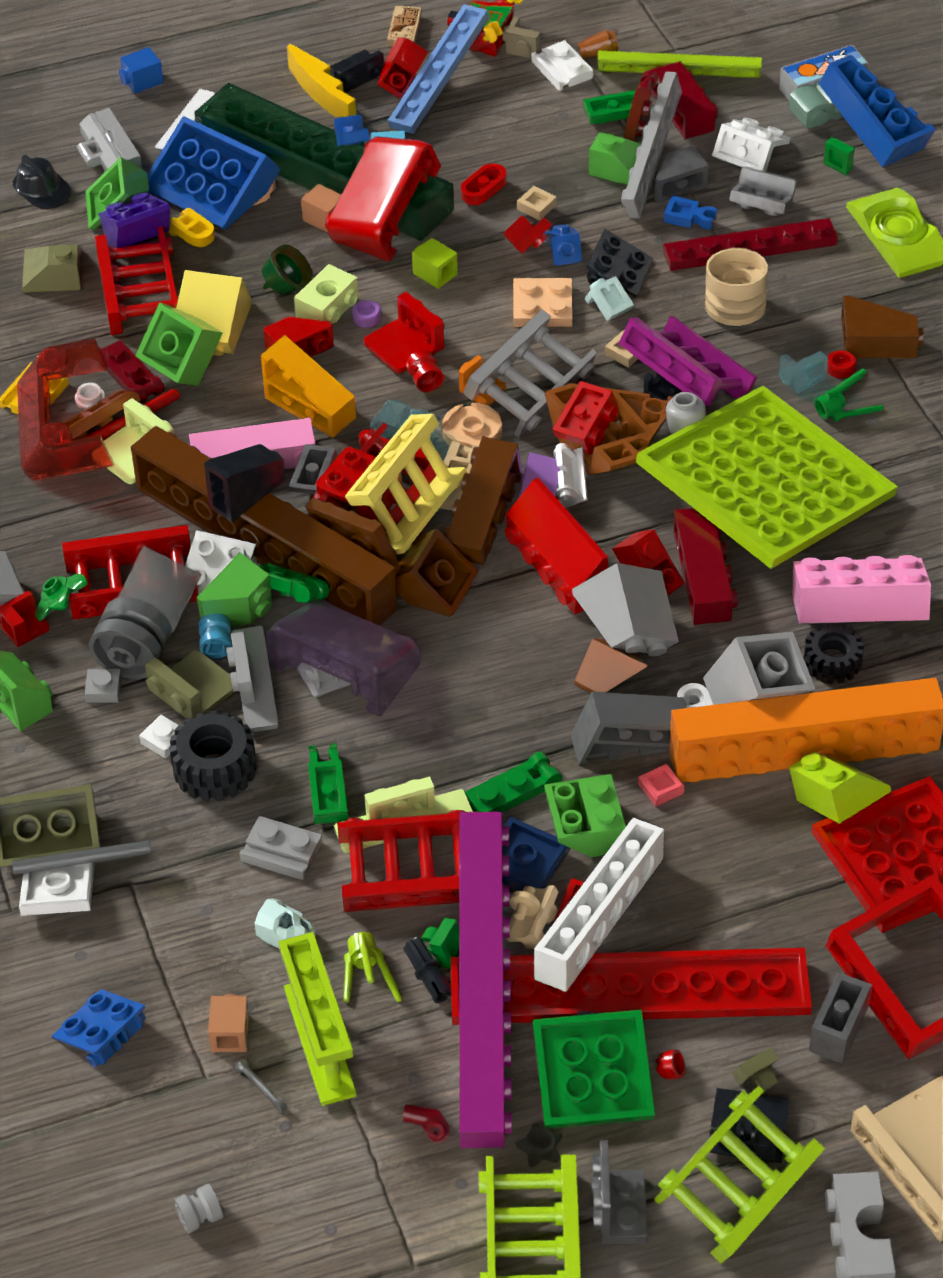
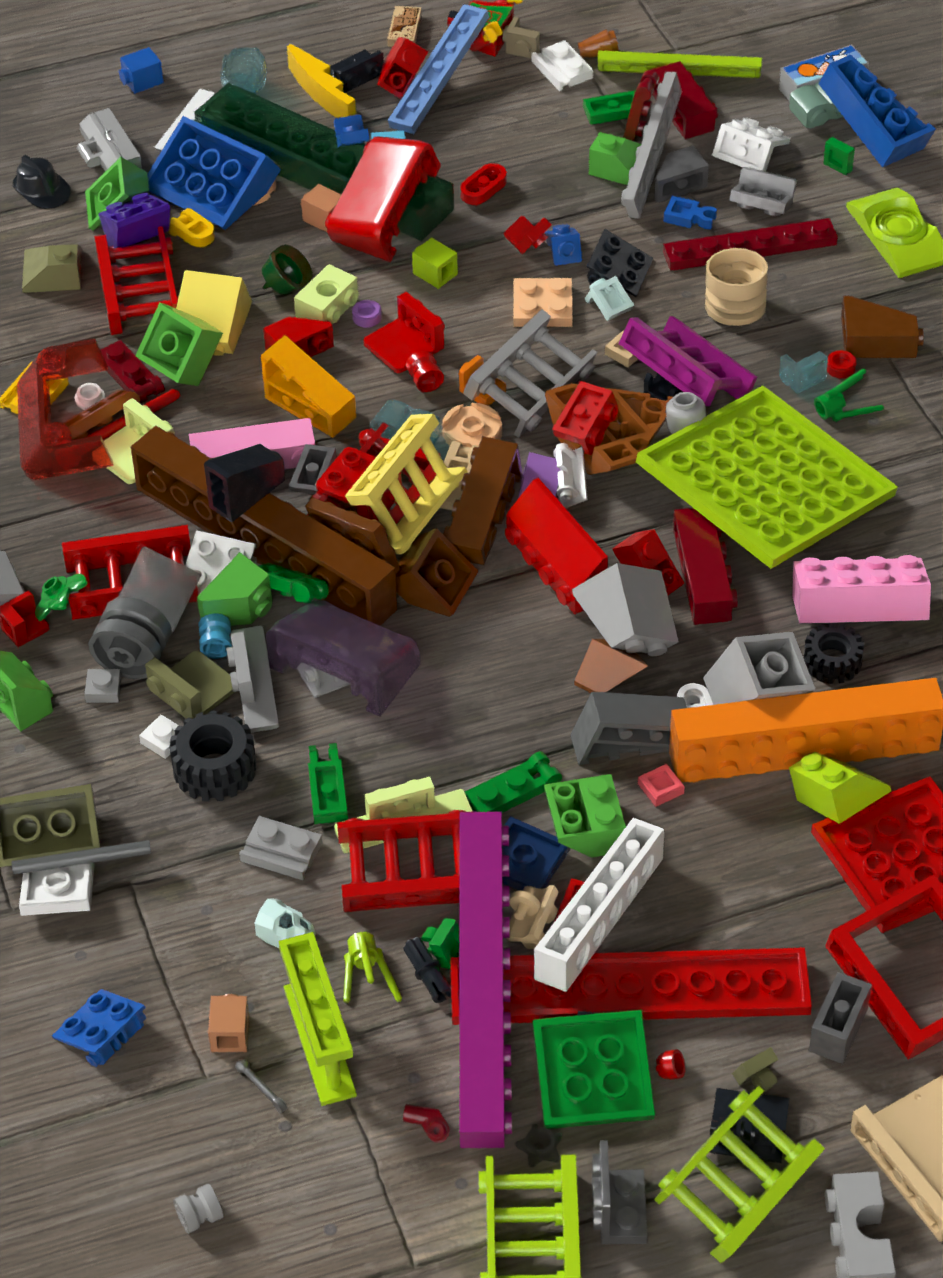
tan plate [517,186,557,221] -> none
none -> clear light blue hair [220,47,267,102]

